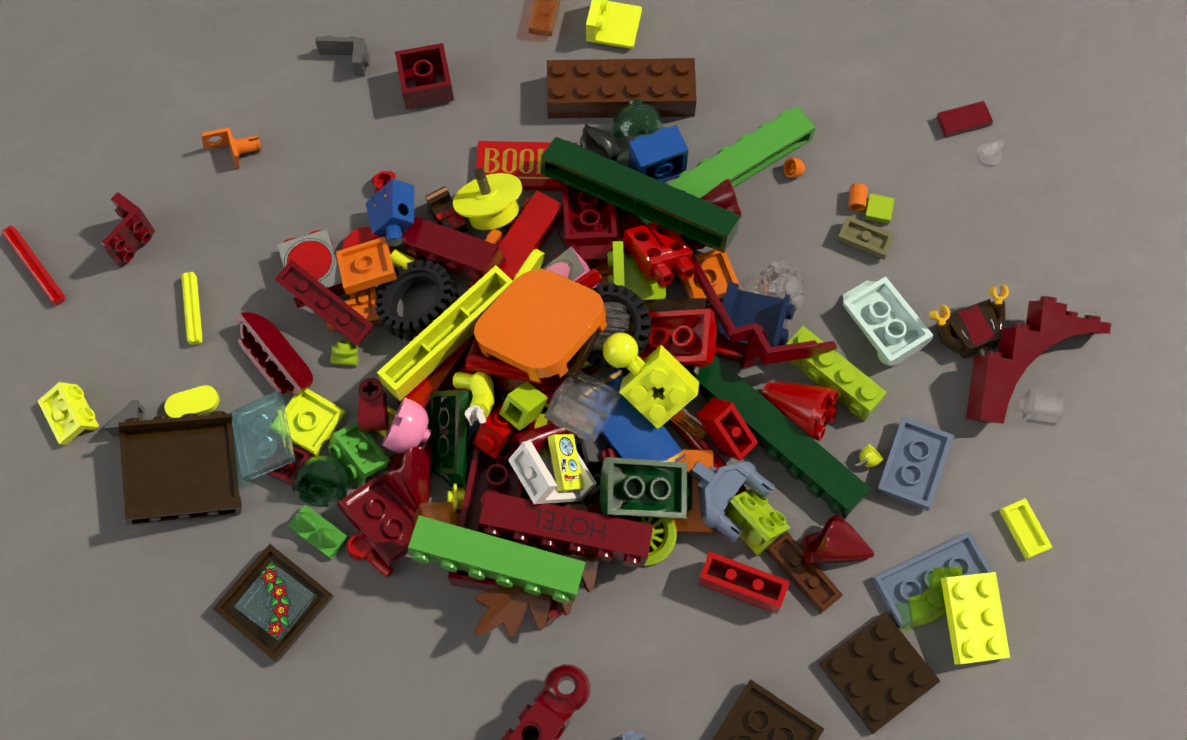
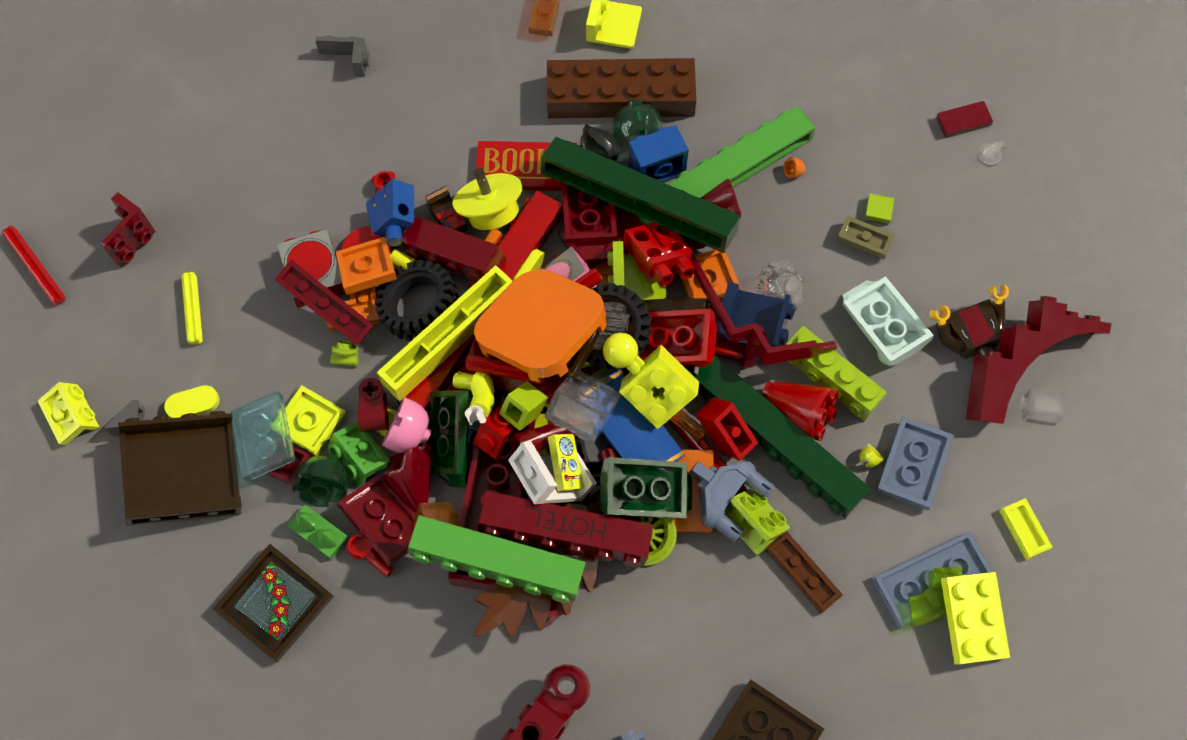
orange bracket [201,127,261,168] -> none
dark red brick [236,312,313,395] -> none
dark red brick [395,43,454,109] -> none
neon yellow plate [447,483,465,514] -> none
red brick [697,551,790,614] -> none
dark red hat [801,515,874,564] -> none
dark brown plate [818,612,940,734] -> none
orange hinge [848,183,868,212] -> none

